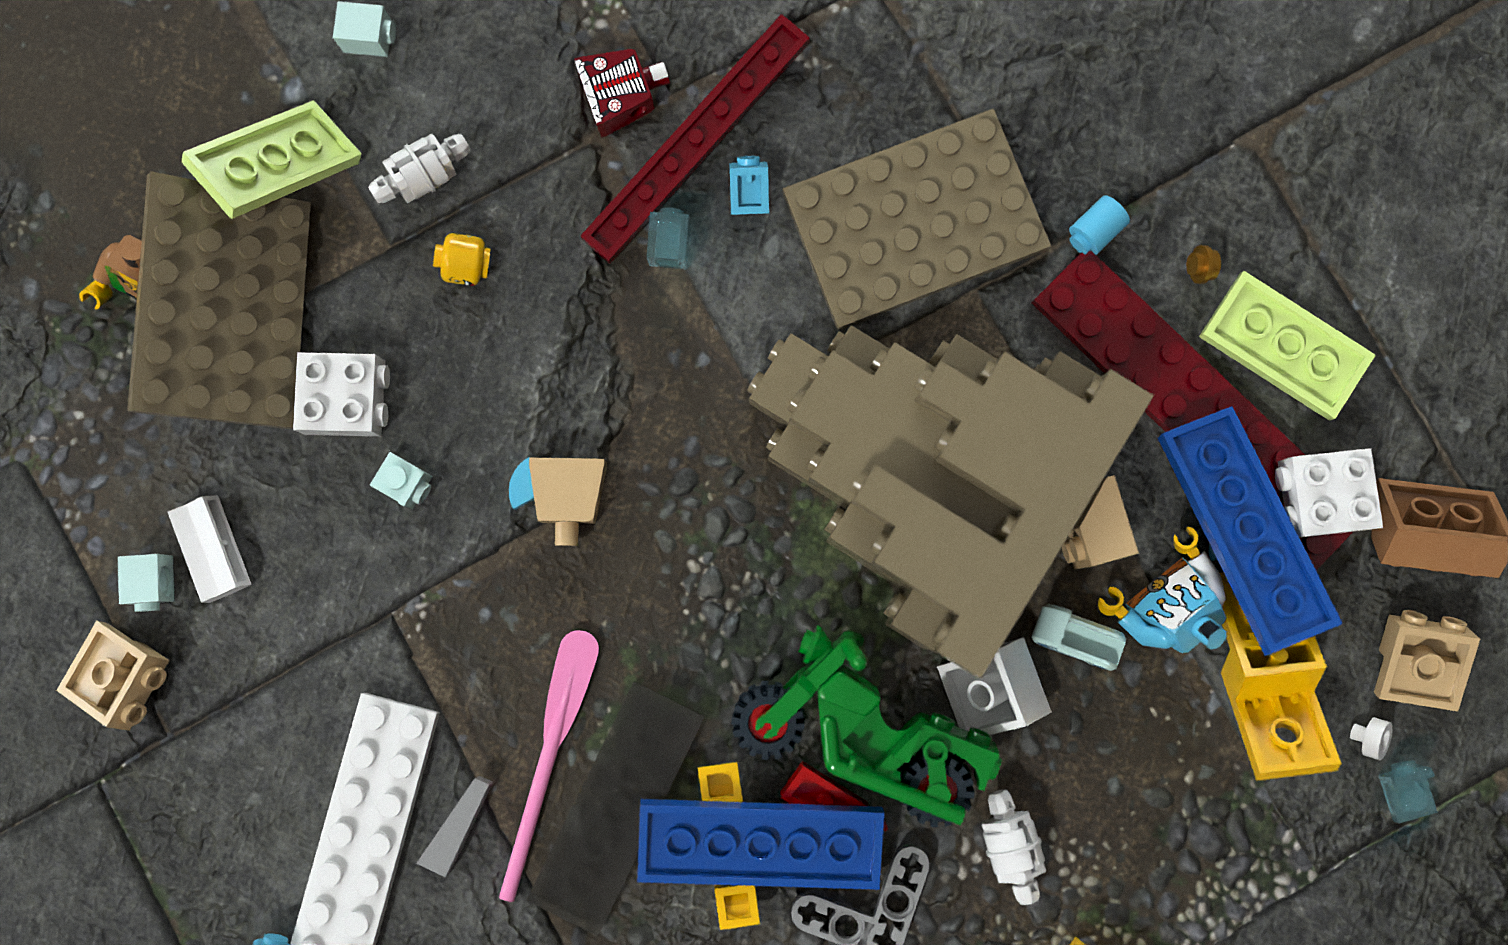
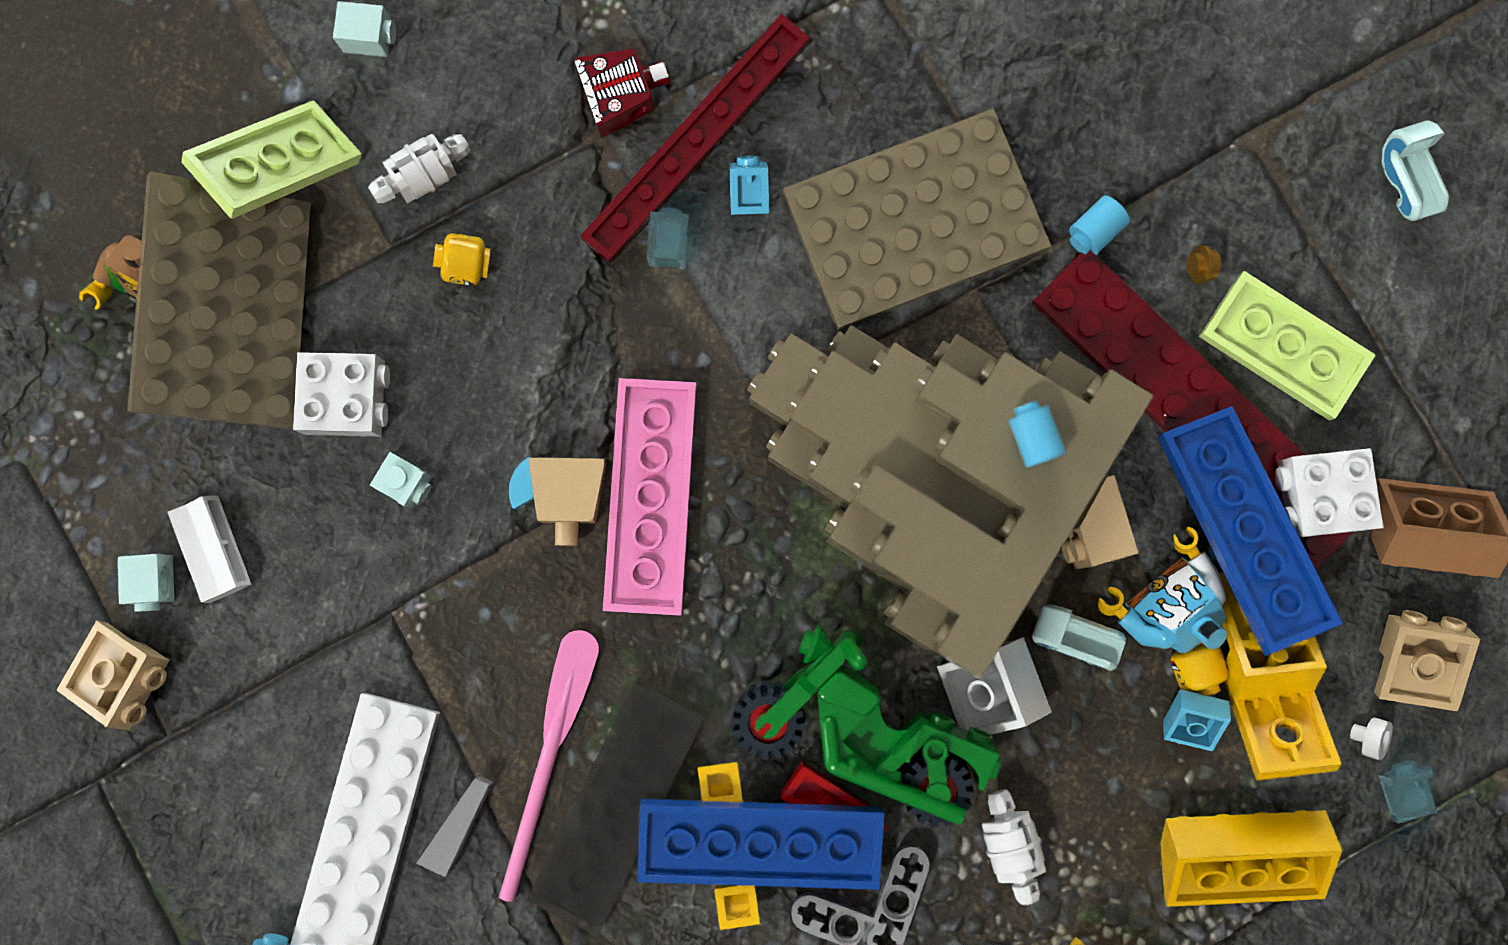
none -> bright pink plate [603,378,697,616]
none -> medium azure brick [1009,401,1067,468]
none -> yellow slope [1160,810,1342,907]
none -> medium azure piece [1163,689,1231,751]
none -> yellow head [1170,642,1229,696]
none -> light aqua animal [1382,120,1449,221]

